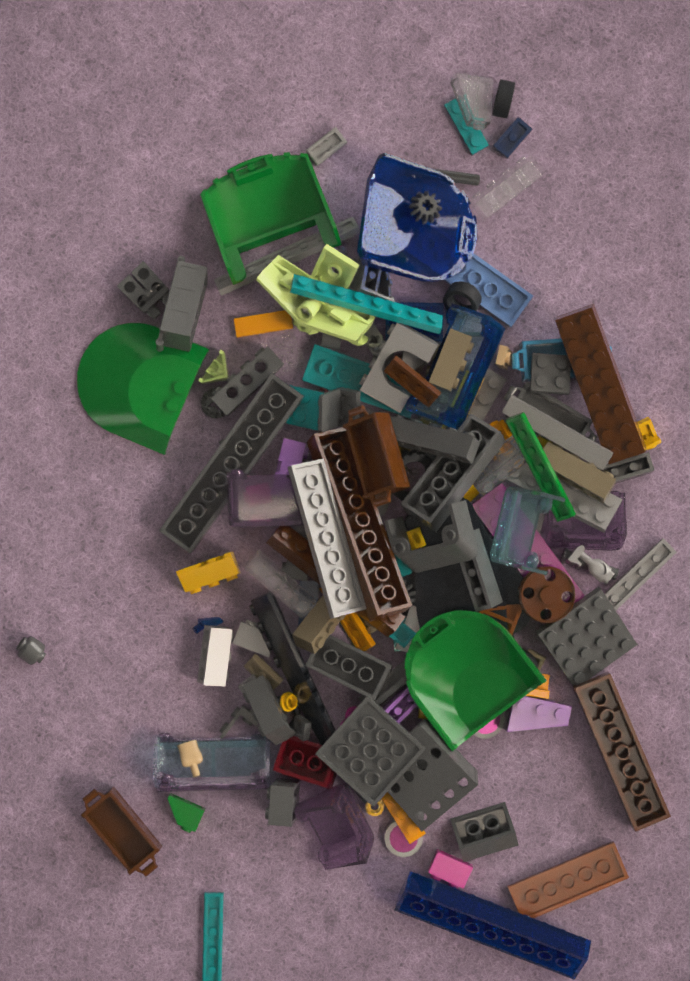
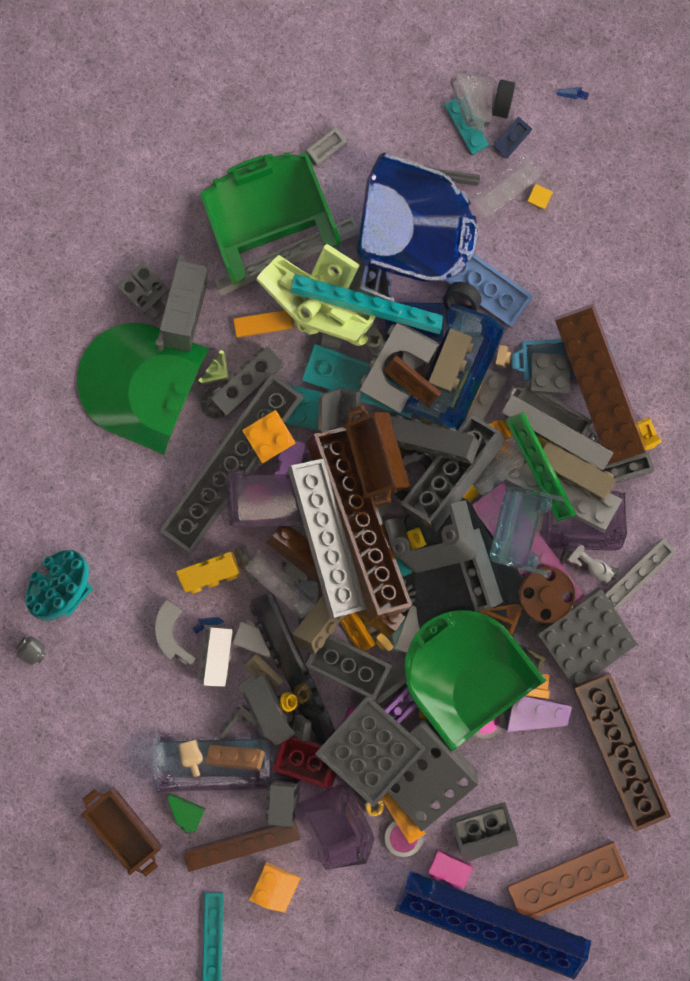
teal plate [389,621,416,648] -> none
dark grey gear [409,191,442,224] -> none
none -> teal bracket [25,550,94,621]
none -> light grey arch [155,599,197,665]
none -> reddish brown brick [183,821,300,872]
none -> medium nougat plate [205,745,265,771]
none -> dark grey pin [235,545,261,585]
none -> light orange plate [242,410,296,464]
none -> light orange slope [249,861,301,913]
none -> yellow plate [376,632,394,652]
none -> yellow tile [527,184,553,210]
none -> clear blue bar [557,87,589,100]

